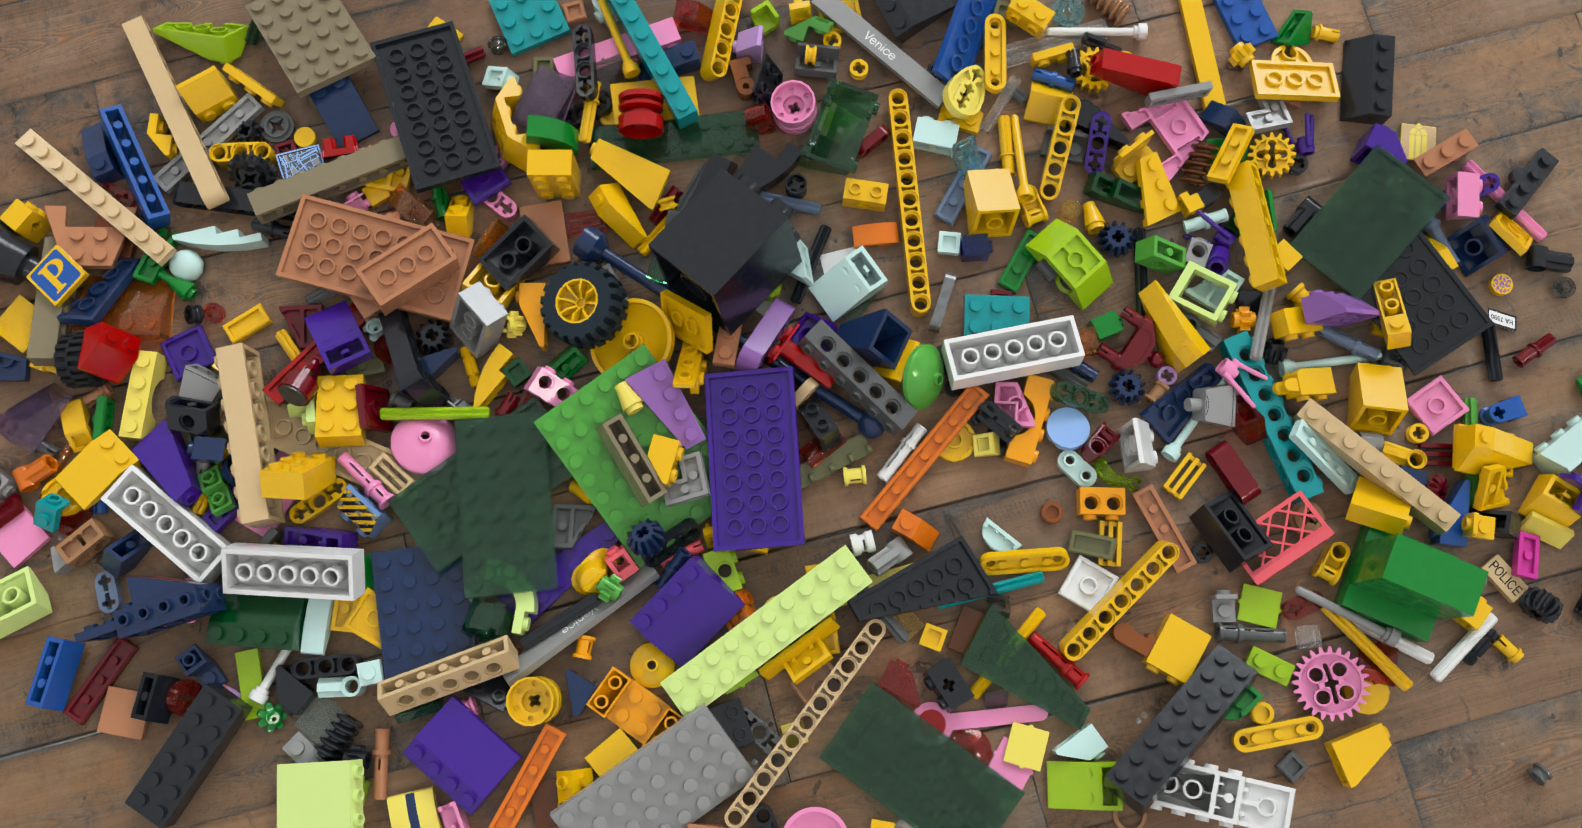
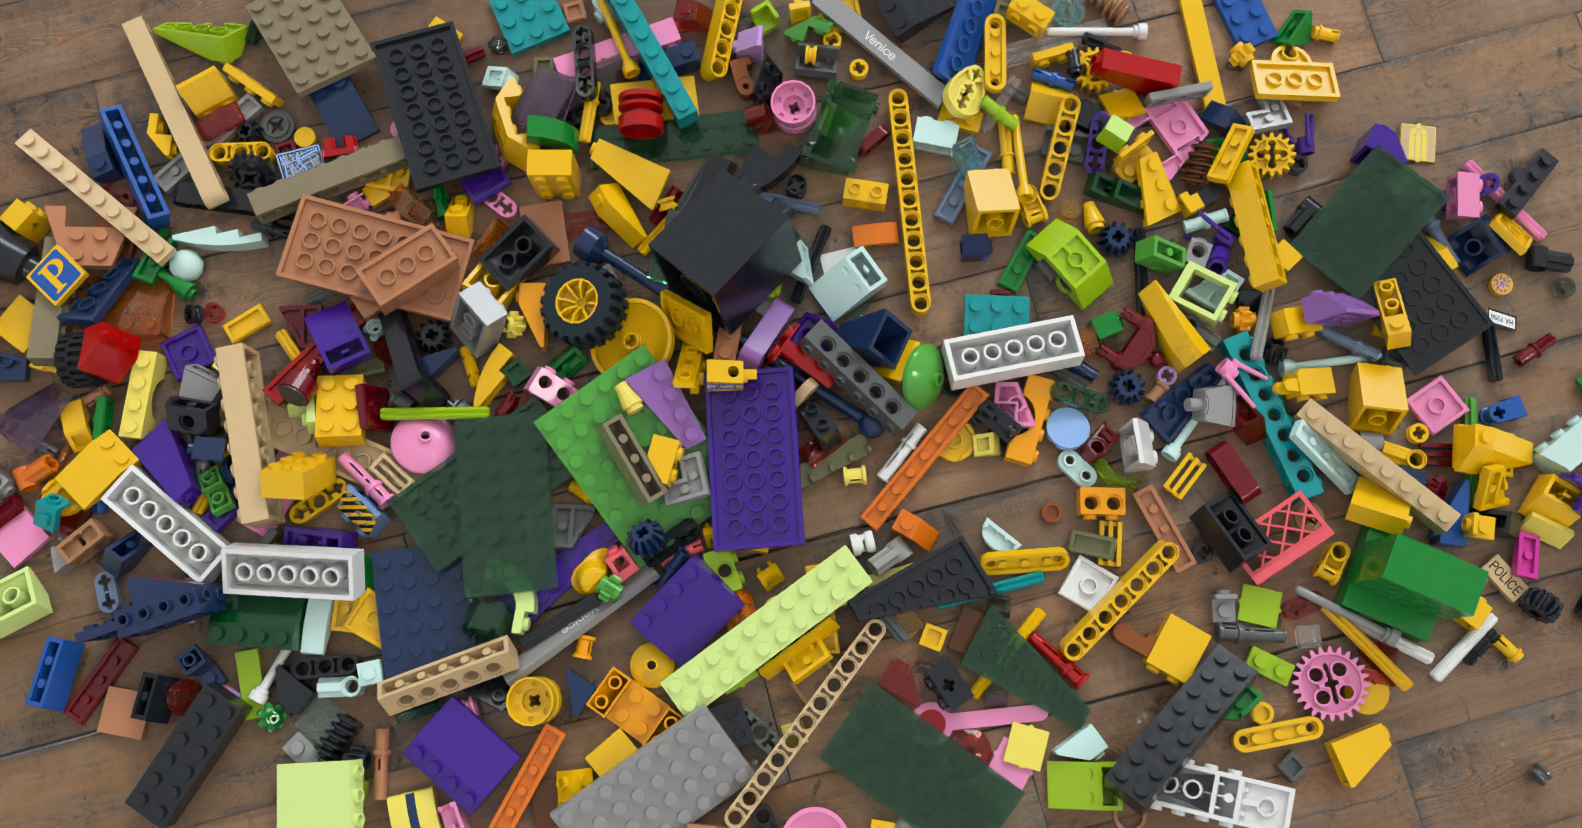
flat silver beam [928,272,957,333] -> none
light aqua plate [937,231,961,256] -> none
yellow wheel [1285,282,1311,307] -> none
black slope [1339,34,1395,125] -> none
nougat arch [1403,128,1479,185] -> none
none -> clear red slope [195,102,246,142]
none -> yellow torso [707,359,757,392]
none -> yellow tile [756,561,786,592]
none -> lime pin [978,95,1020,132]
none -> lime panel [1096,114,1135,153]
none -> yellow piece [1099,88,1146,120]

